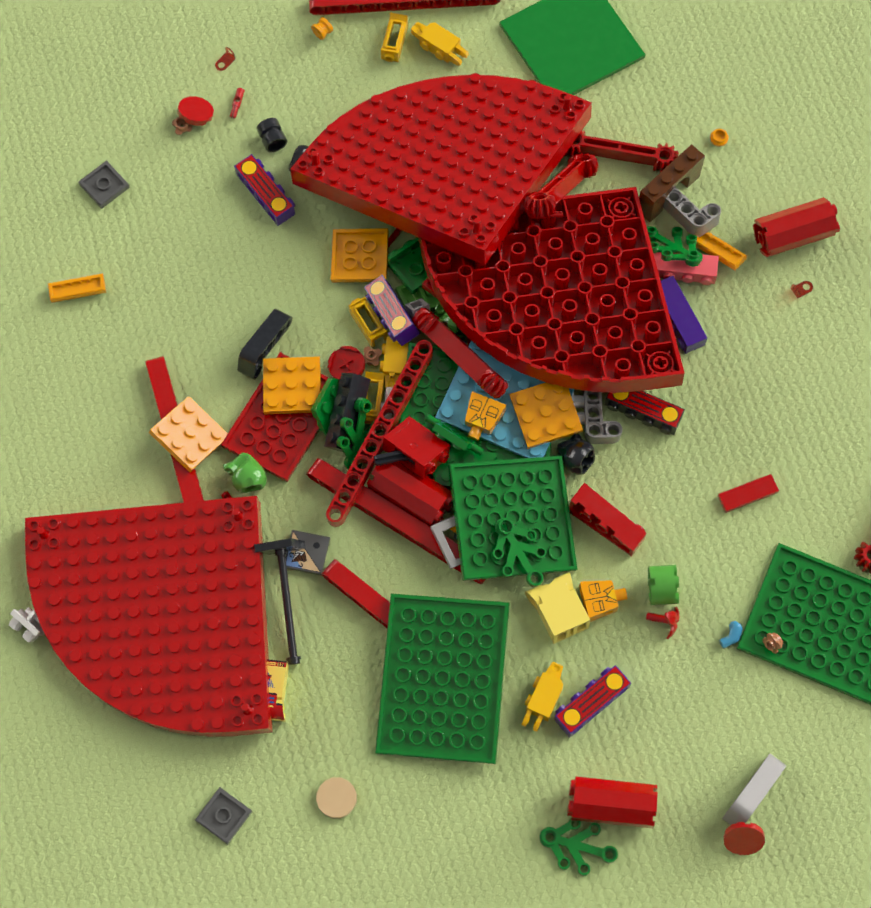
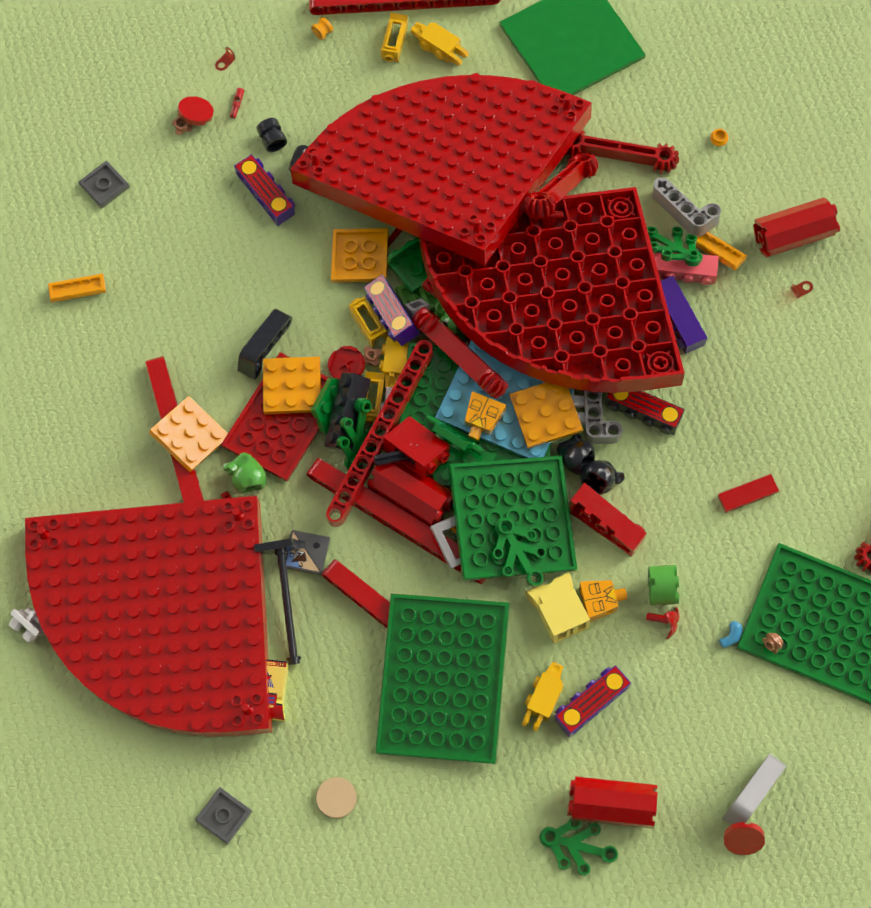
reddish brown arch [639,144,705,222] -> none
none -> black piece [581,460,625,495]

